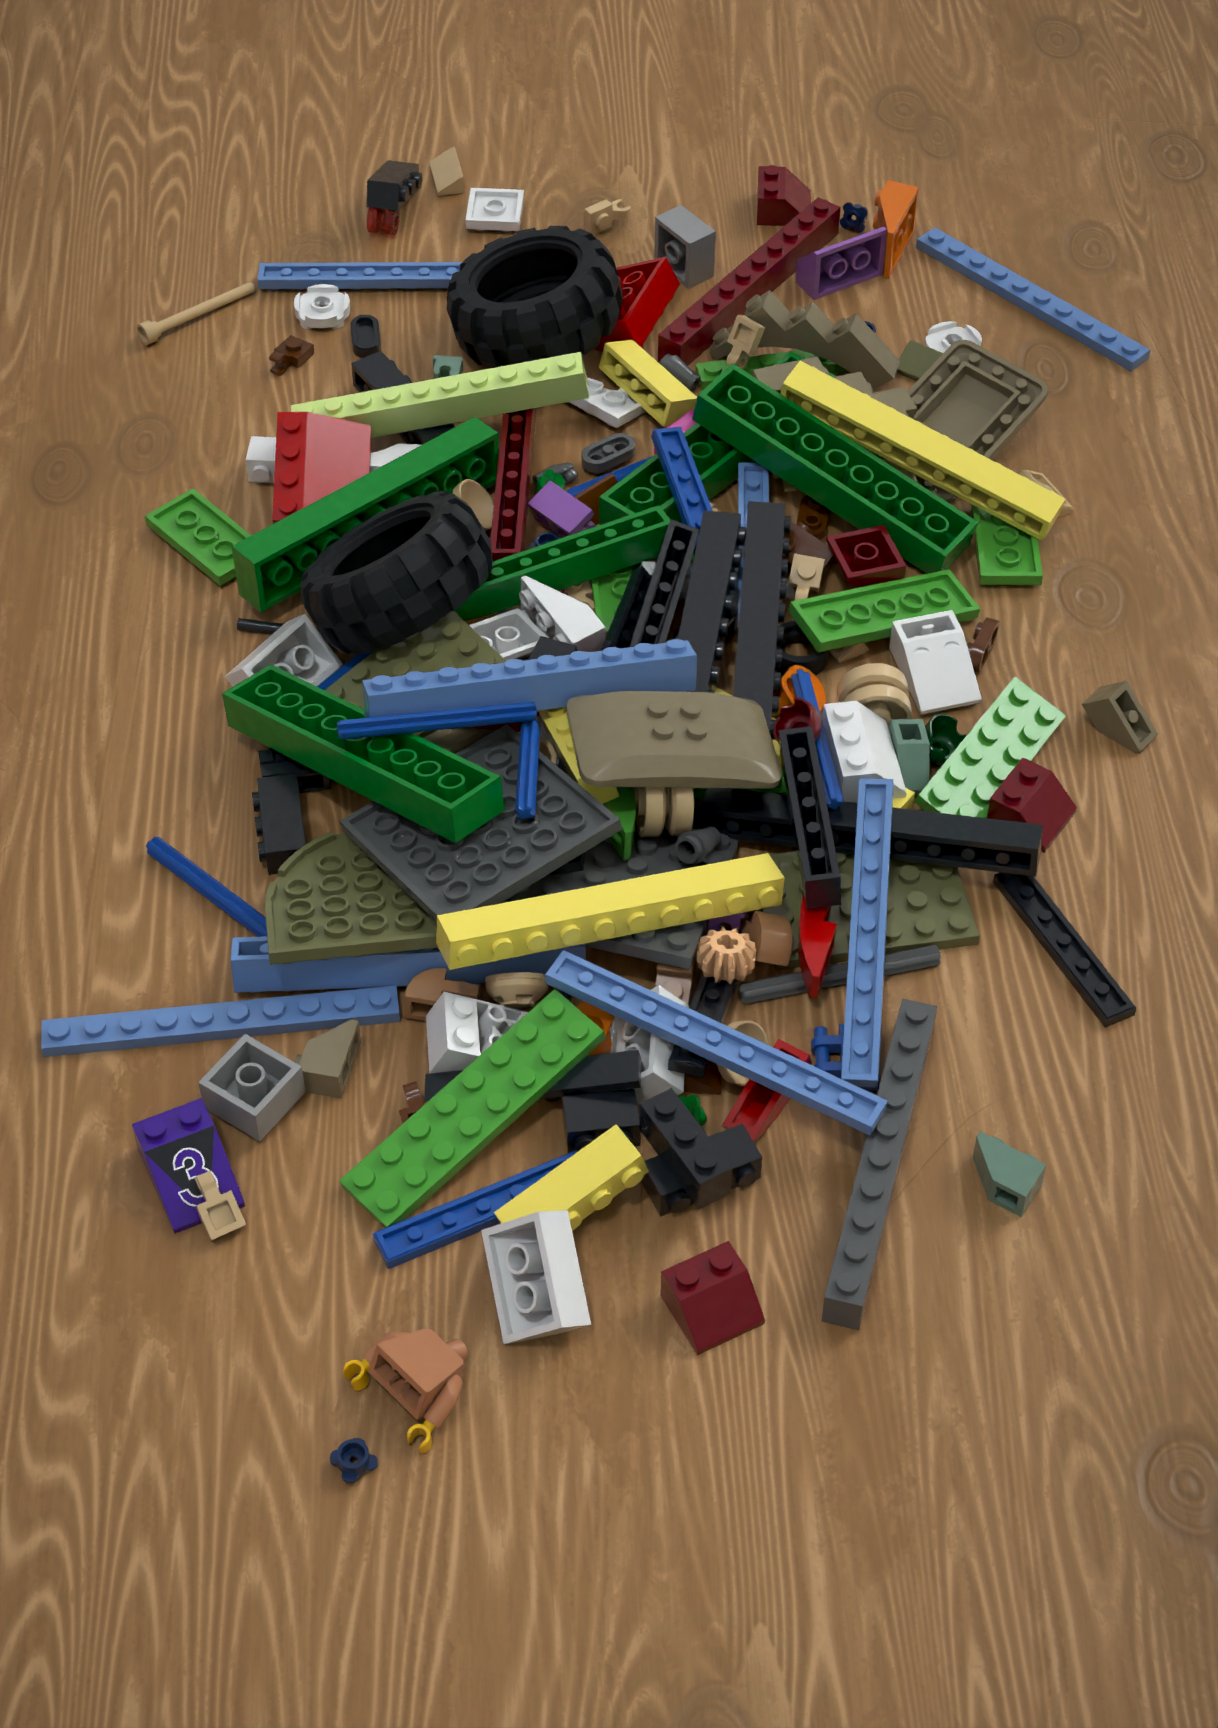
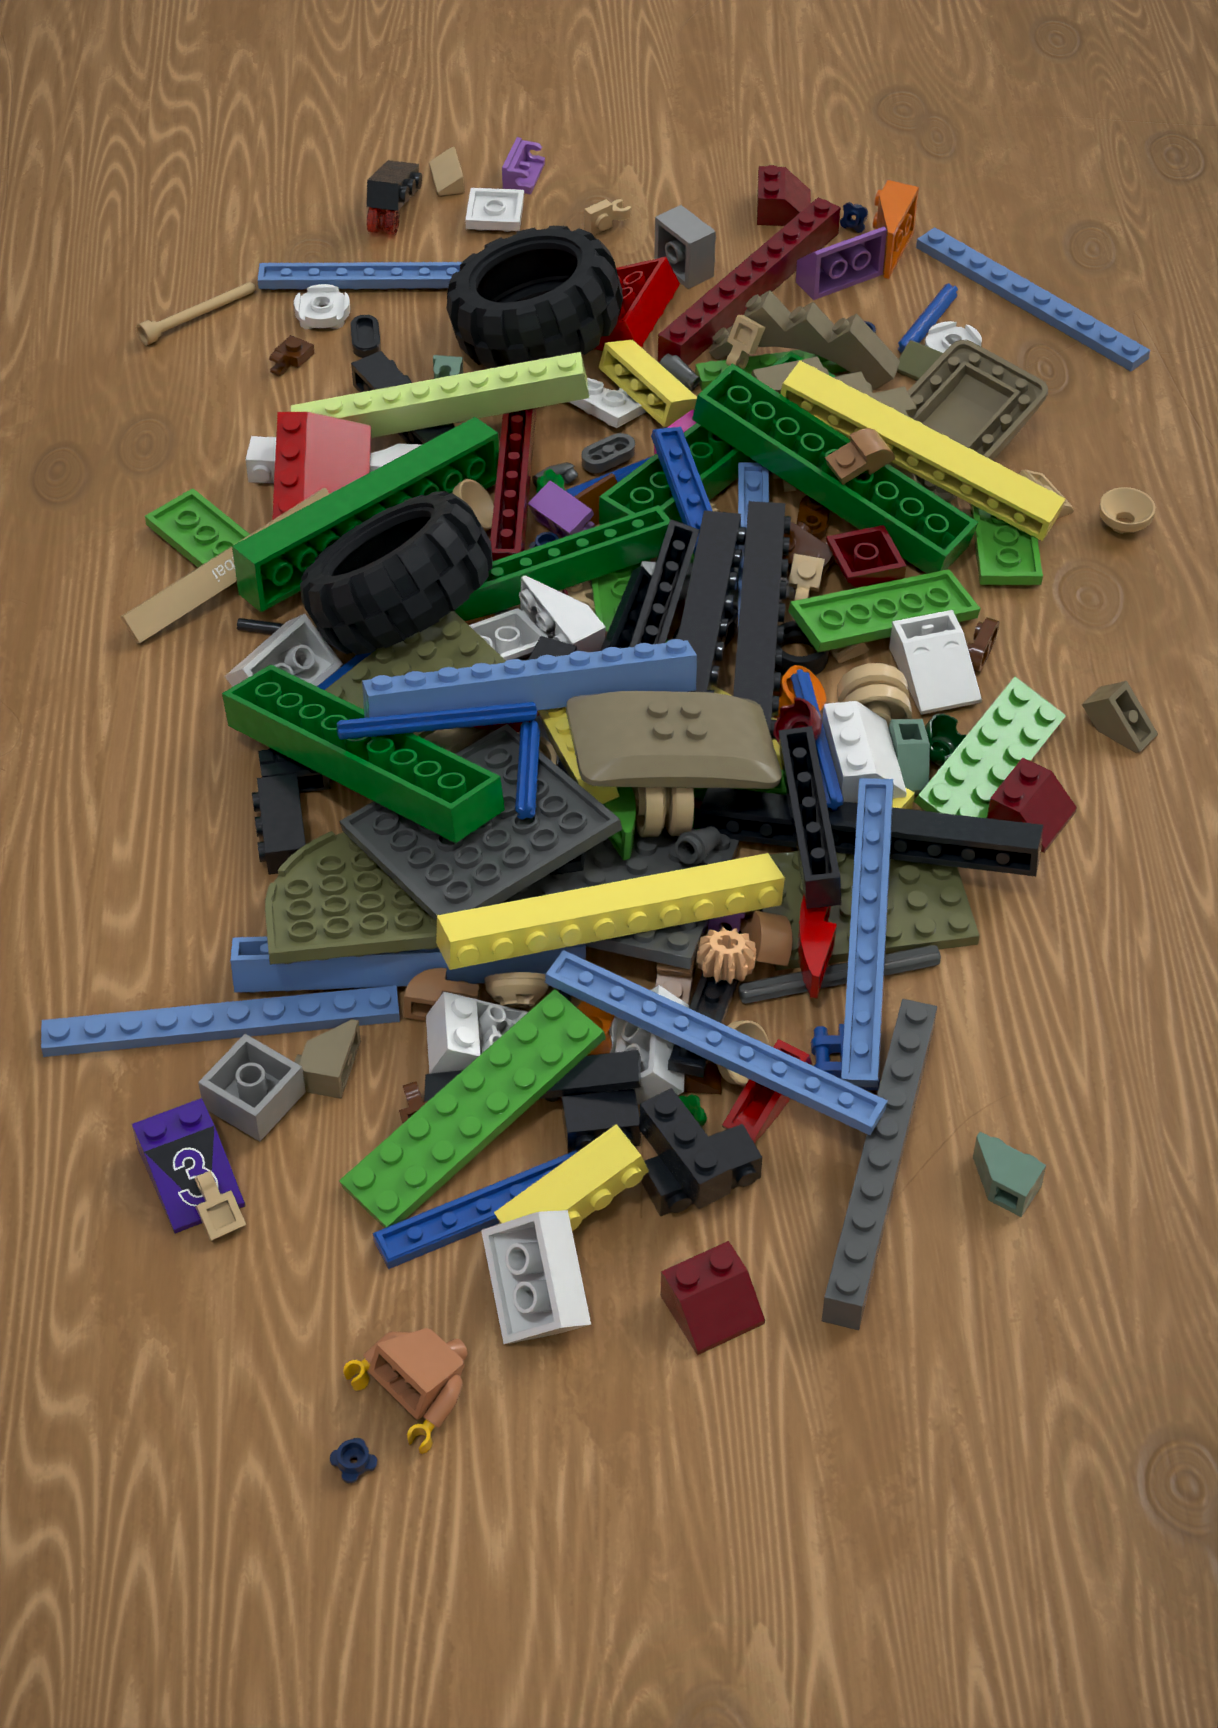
blue axle [146,837,267,937] -> none
black tile [993,872,1136,1028] -> none
none -> tan tile [121,488,329,644]
none -> medium lavender hinge [502,137,545,194]
none -> medium nougat brick [825,428,895,485]
none -> blue axle [898,283,958,353]
none -> tan piece [1099,487,1156,534]

